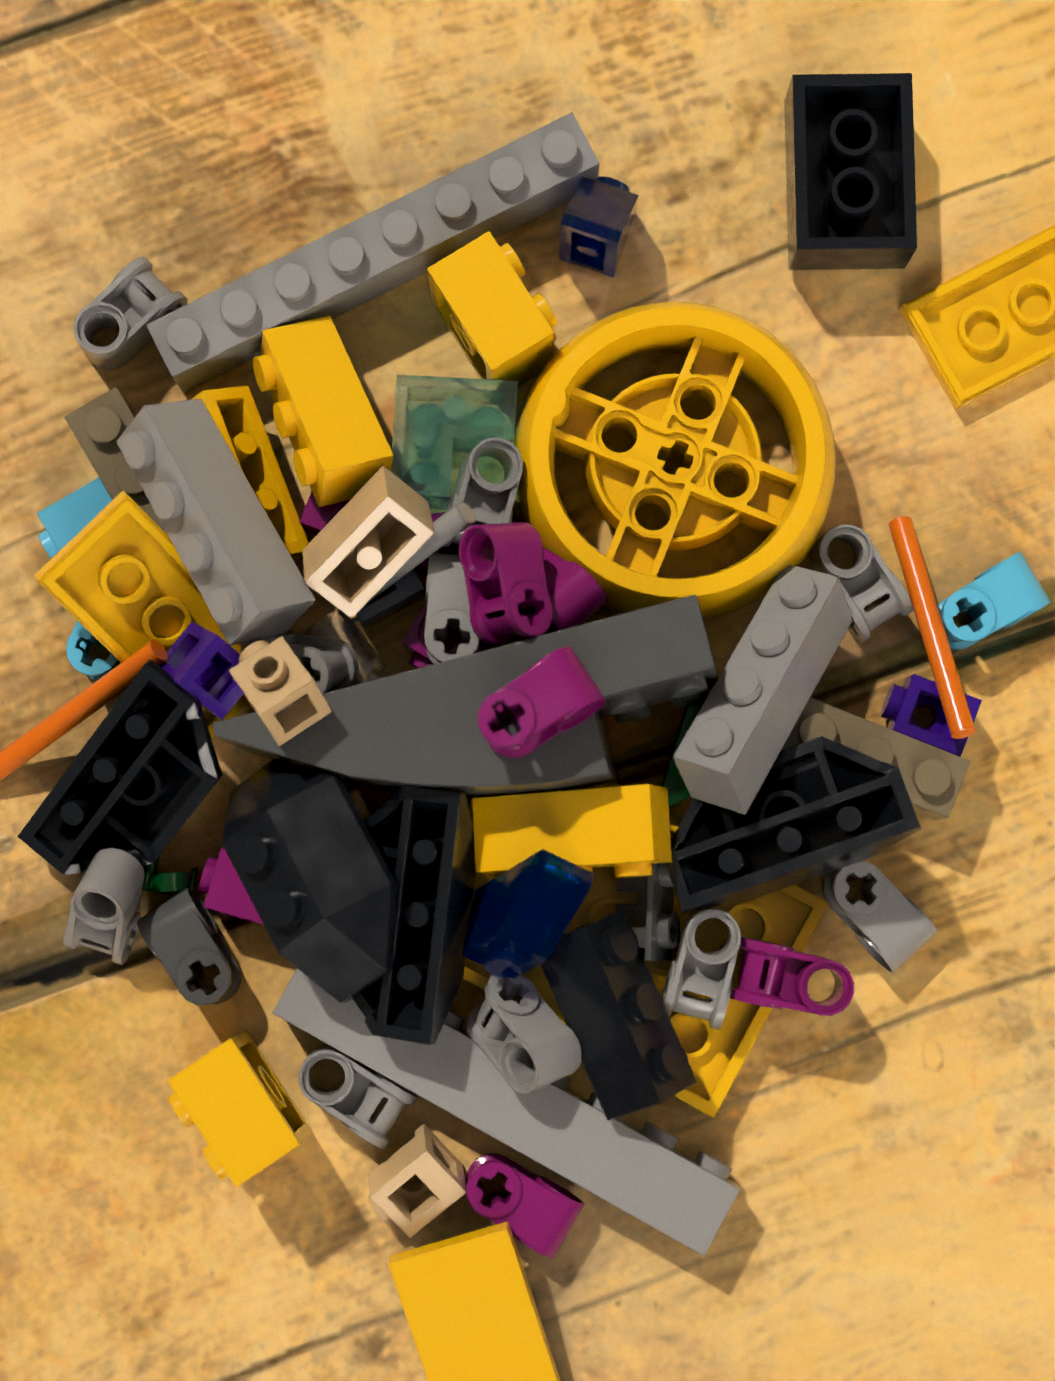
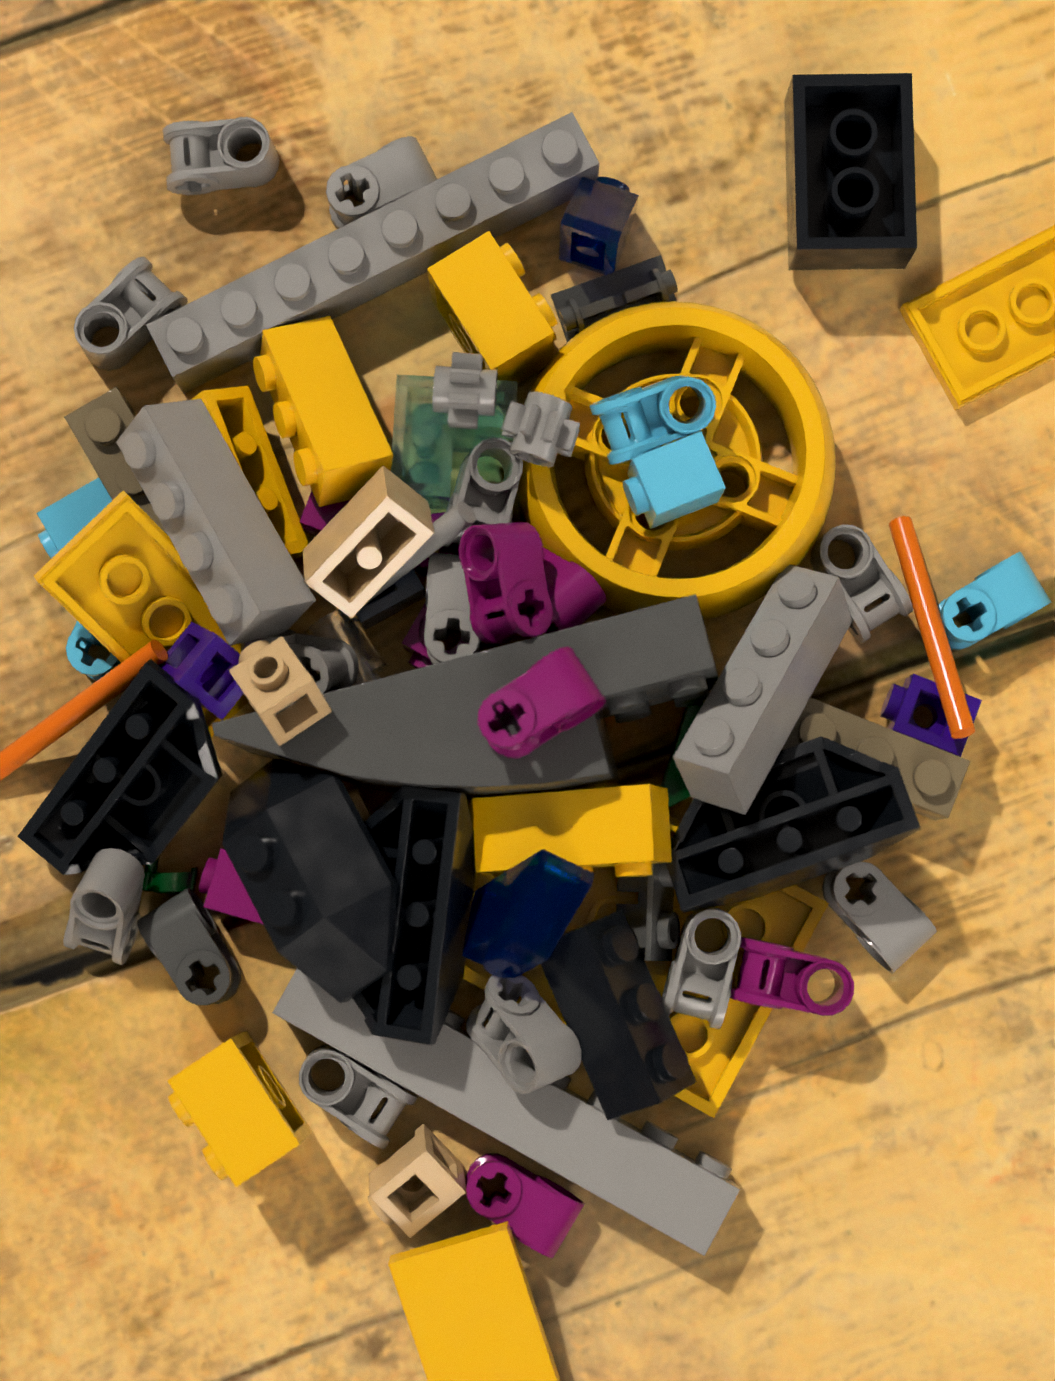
none -> light grey piece [163,117,279,195]
none -> light grey piece [326,136,437,229]
none -> light grey gear [432,352,498,430]
none -> light grey gear [501,391,580,467]
none -> dark grey hinge [551,255,678,342]
none -> medium azure piece [589,375,716,465]
none -> medium azure brick [623,431,726,529]

